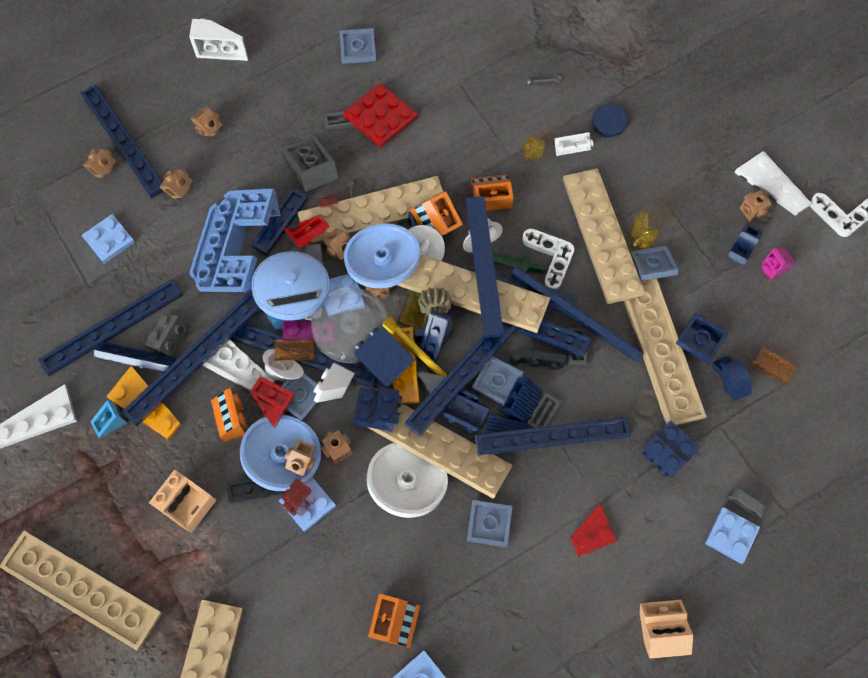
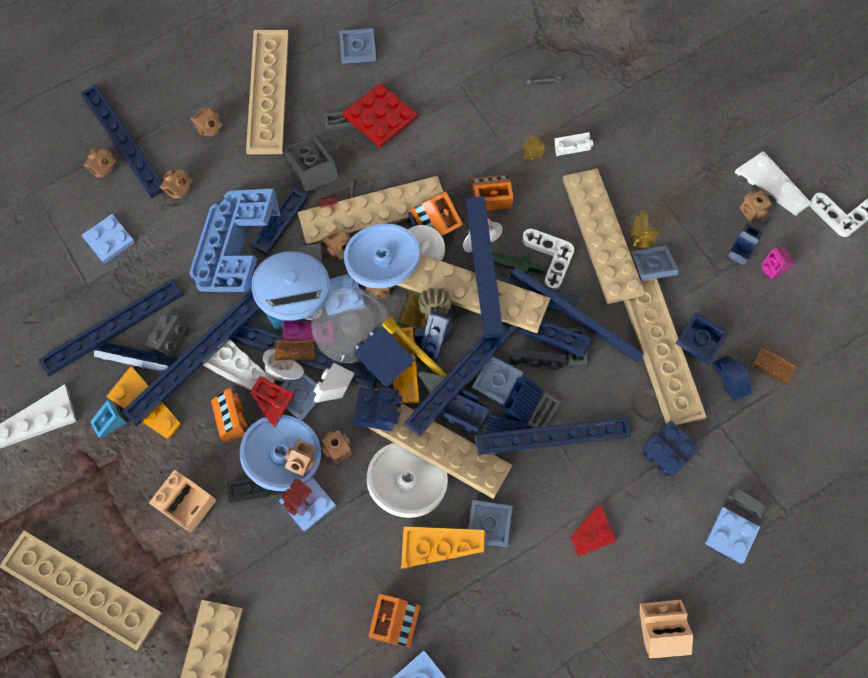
white slope [189,19,248,61] -> none
red wing [284,215,330,249] -> none
dark blue tile [592,104,628,138] -> none
none -> tan plate [246,30,289,154]
none -> light orange wing [401,527,486,569]

